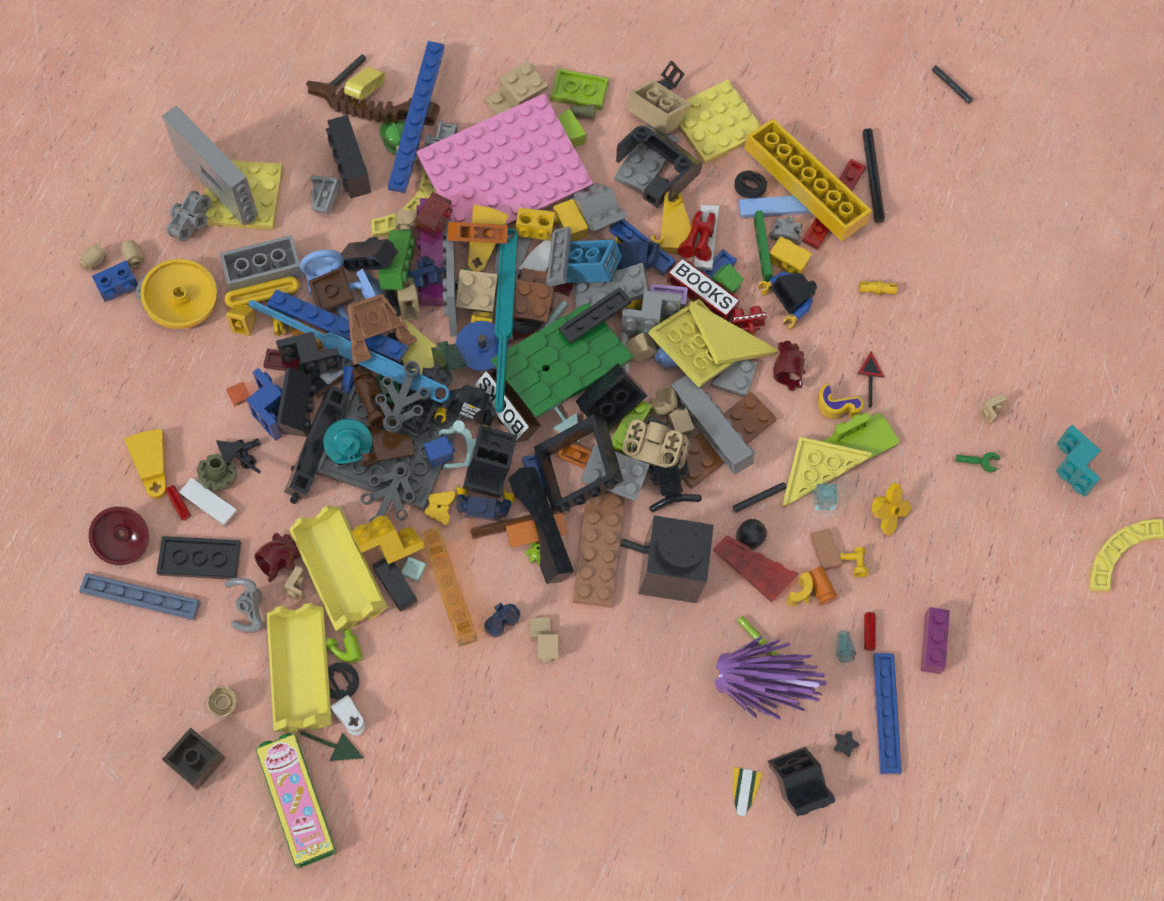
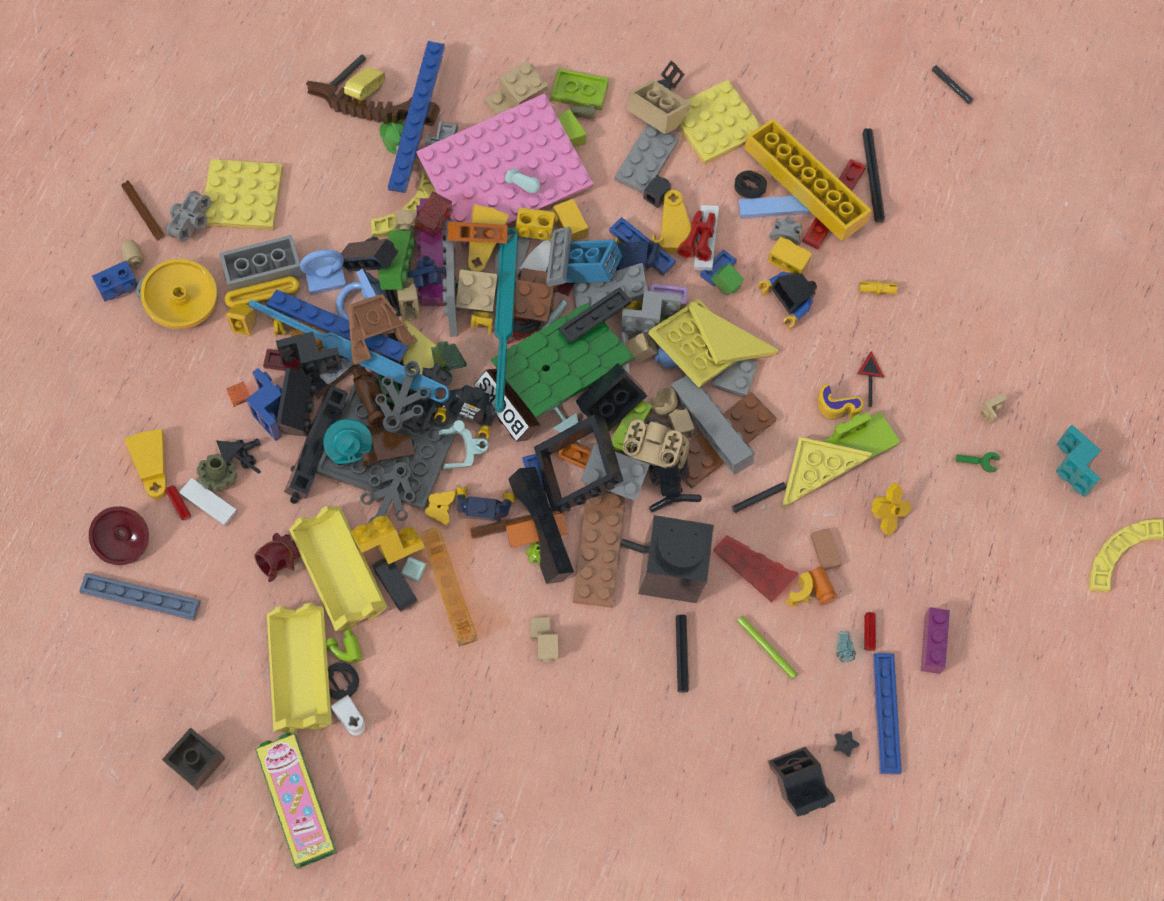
tan brick [78,244,107,270] -> none
black tile [156,536,242,580] -> none
light grey panel [162,105,258,226] -> none
tan hair [207,686,239,717] -> none
light grey piece [225,577,263,632] -> none
tan bracket [284,566,305,600] -> none
dark green piece [300,731,364,761] -> none
reddish brown plate [308,267,355,312] -> none
light grey wing [311,175,342,215] -> none
black brick [325,115,371,198] -> none
blue pin [341,366,355,394] -> none
blue brick [424,436,455,468] -> none
blue piece [455,321,508,371] -> none
black bracket [463,425,517,499] -> none
dark blue piece [484,602,520,638] -> none
light grey bracket [569,183,628,231] -> none
black windscreen [616,126,702,202] -> none
brick [667,258,740,321] -> none
medium lavender plant [715,636,827,720] -> none
red hips [732,306,767,336] -> none
sticker [733,767,763,816] -> none
black hair [736,519,767,550] -> none
green tile [753,210,772,282] -> none
dark red piece [773,340,806,391] -> none
clear light blue brick [814,484,838,510] -> none
yellow piece [840,547,869,577] -> none
none -> dark orange axle [121,180,165,241]
none -> light aqua piece [505,168,540,194]
none -> black axle [676,615,689,693]

